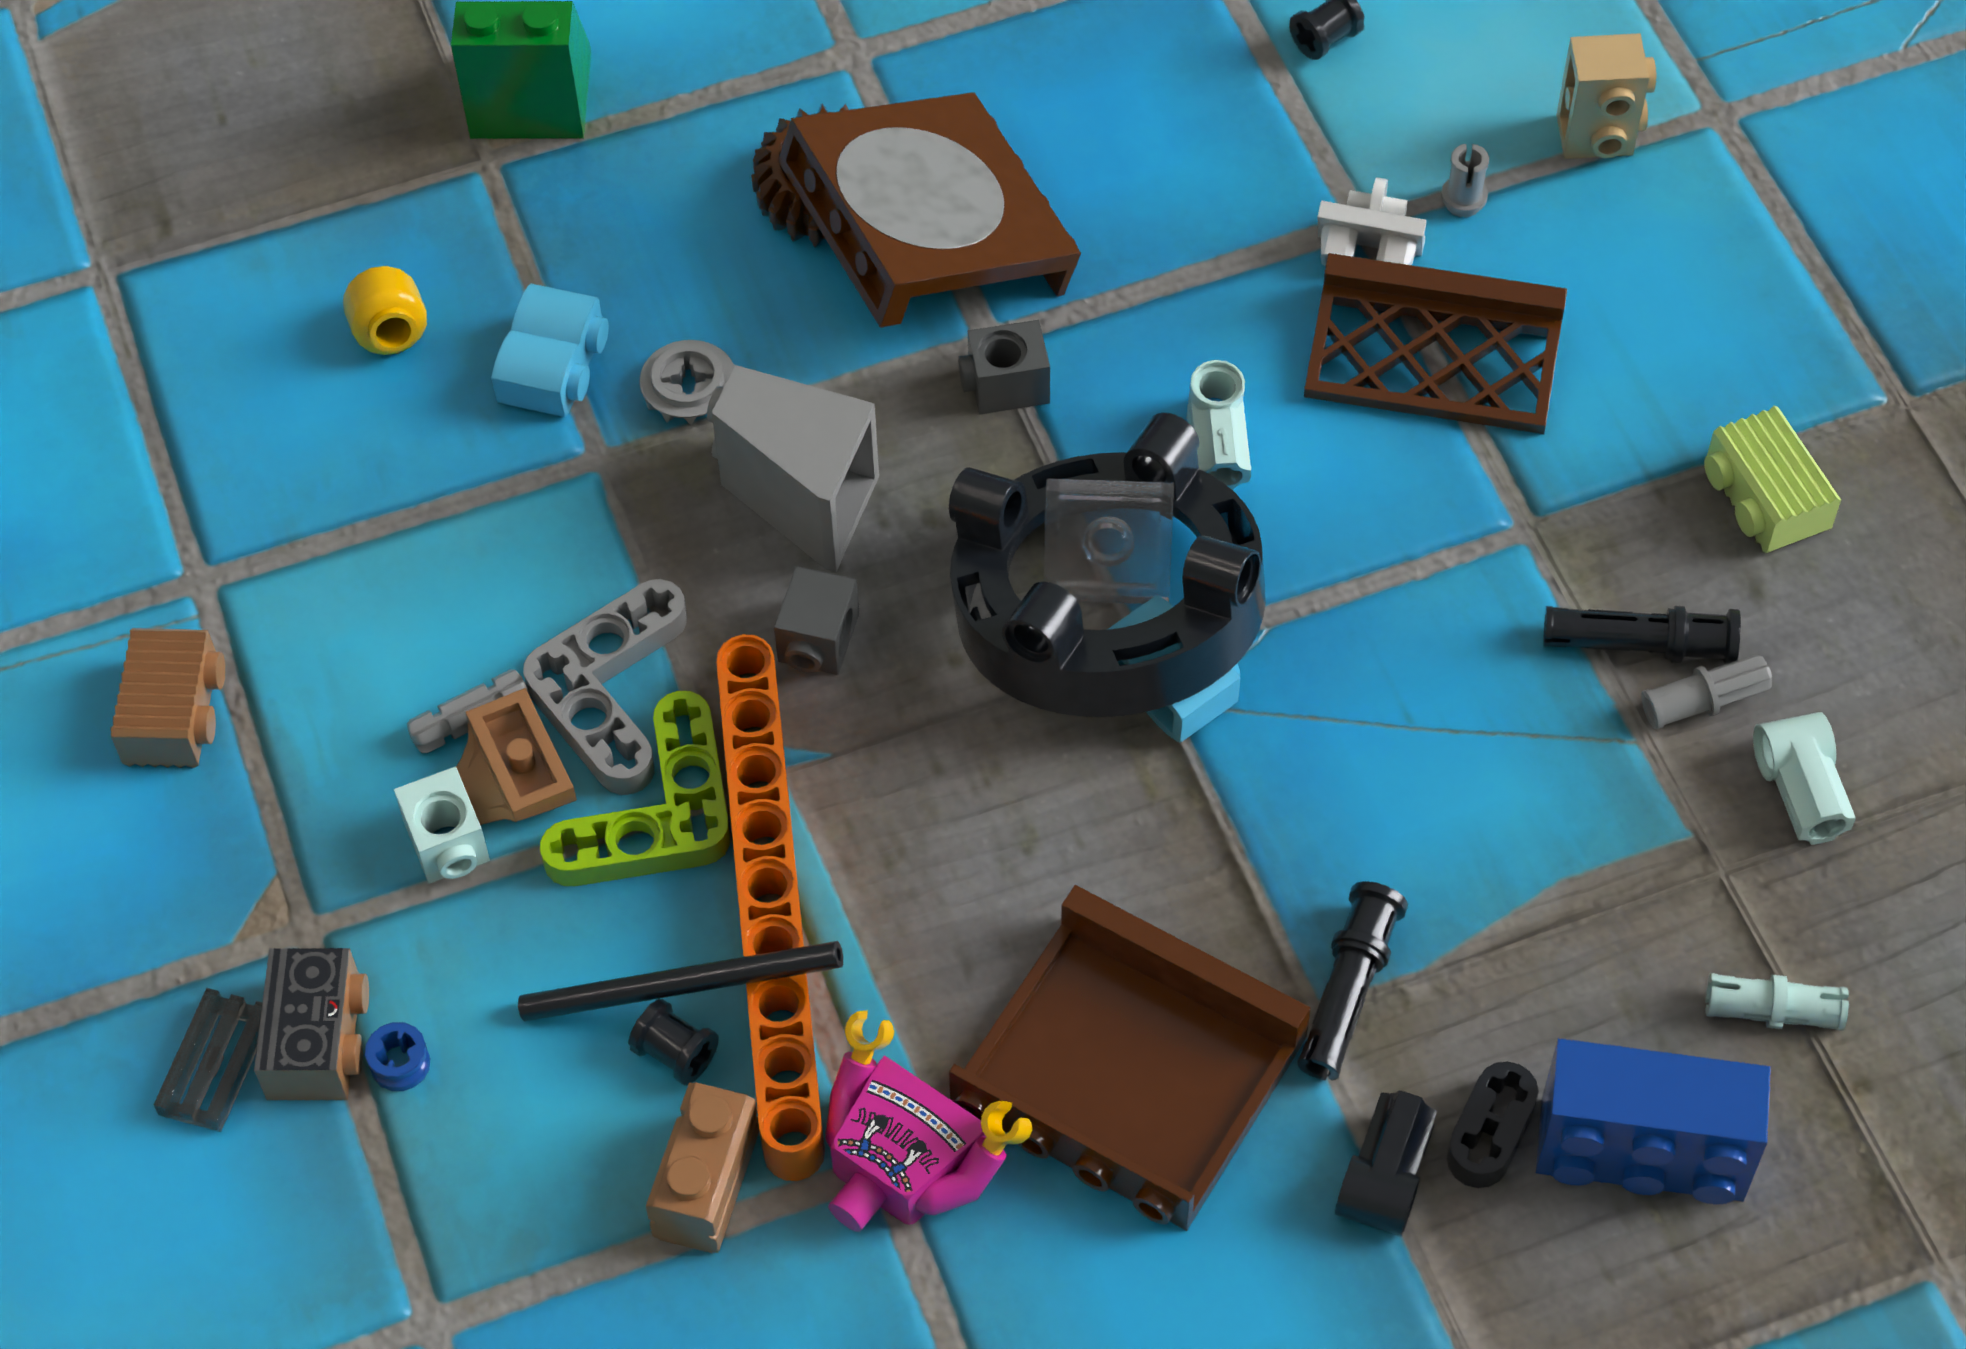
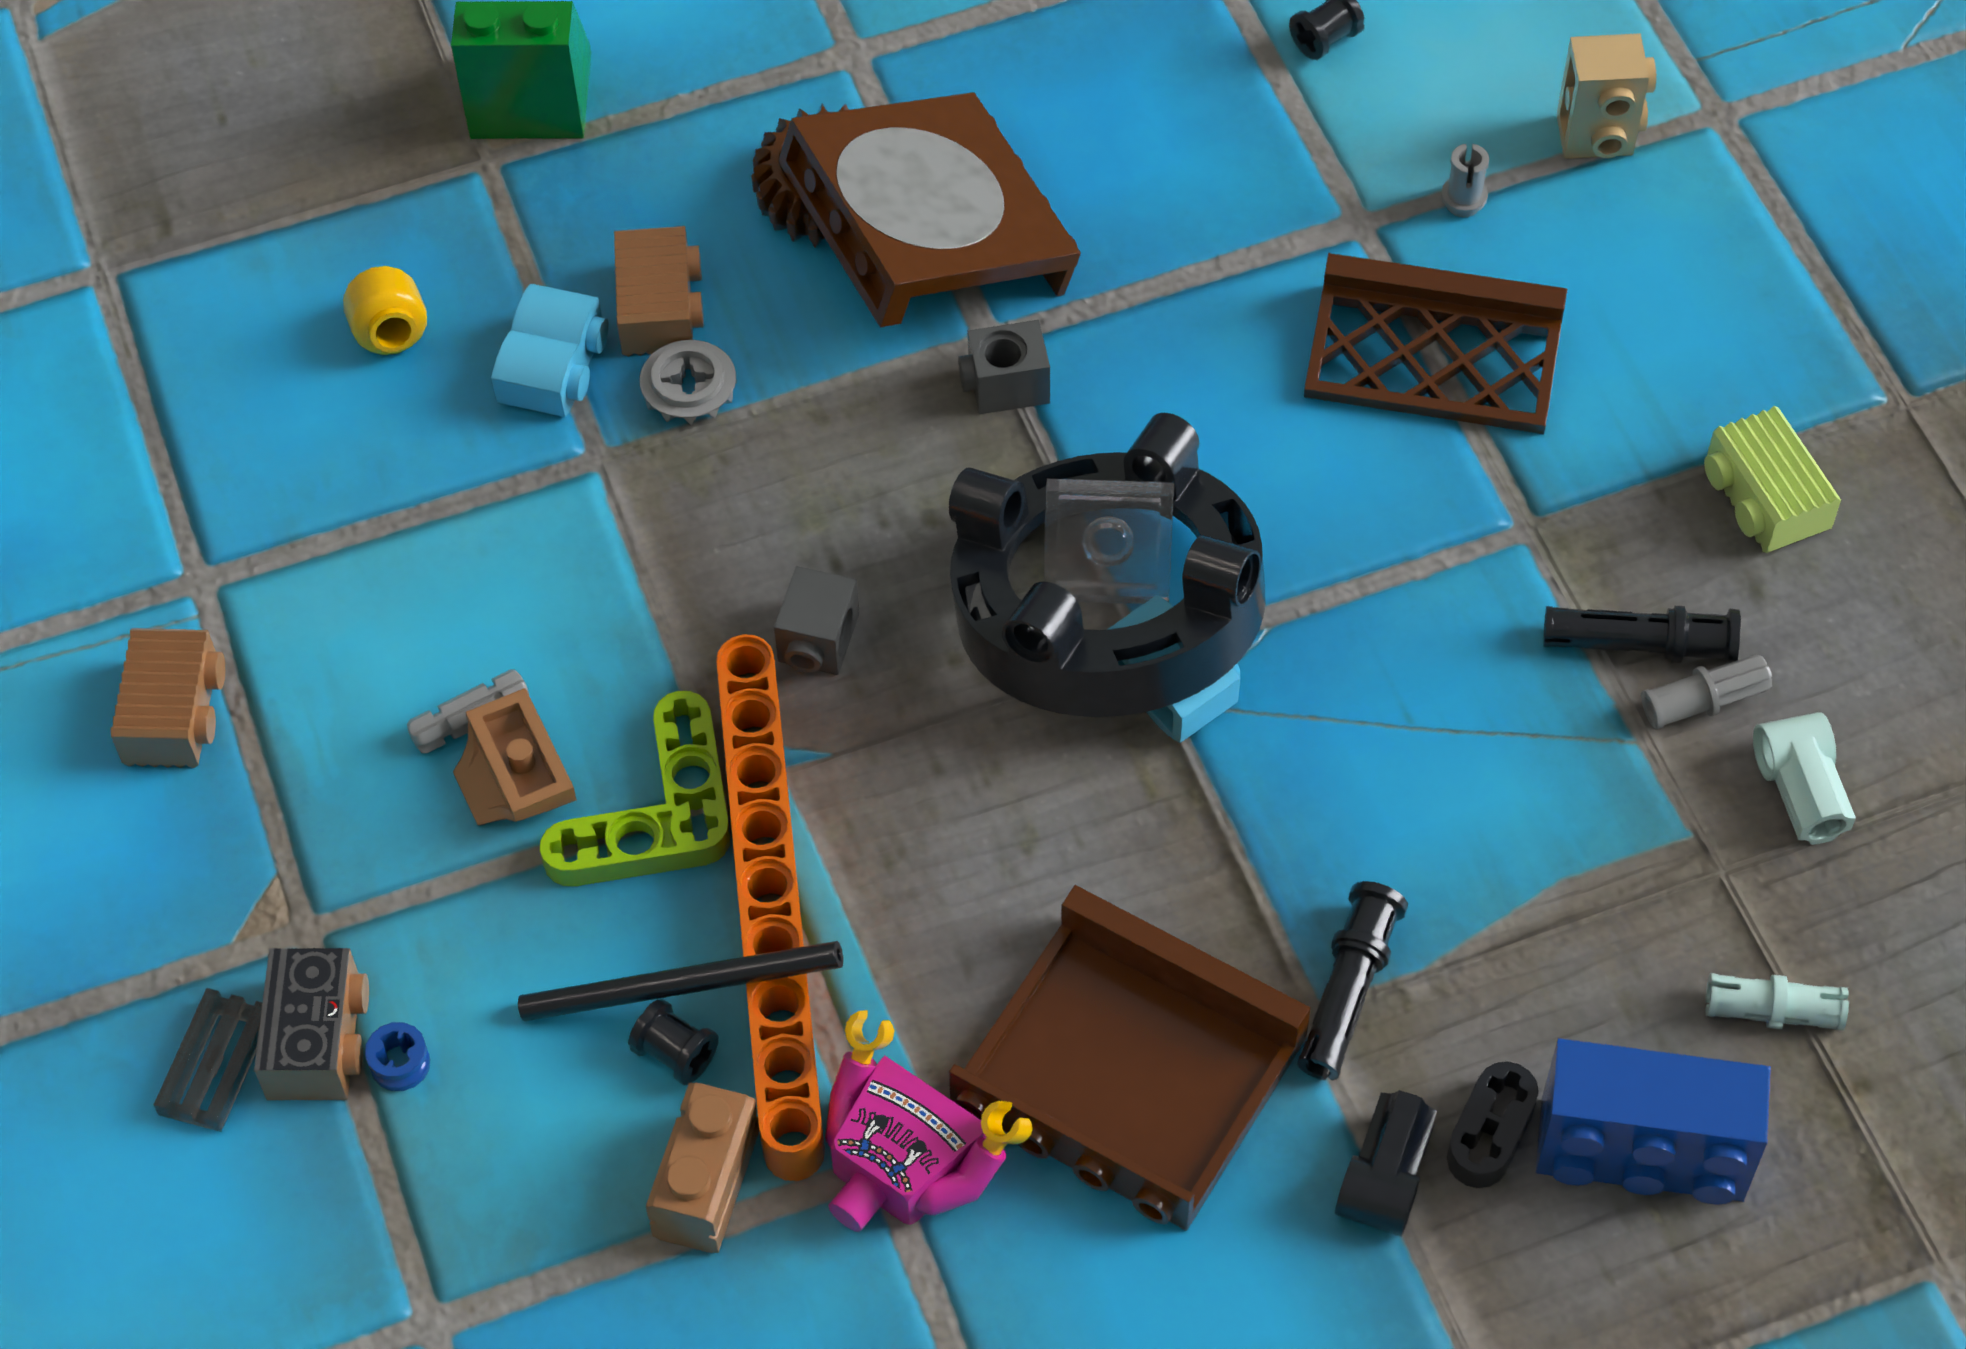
light aqua brick [394,766,490,884] -> none
light grey beam [523,579,687,795] -> none
light grey slope [707,365,879,572] -> none
light aqua piece [1186,360,1251,490] -> none
white hips [1318,177,1426,266] -> none
none -> medium nougat brick [614,226,704,357]

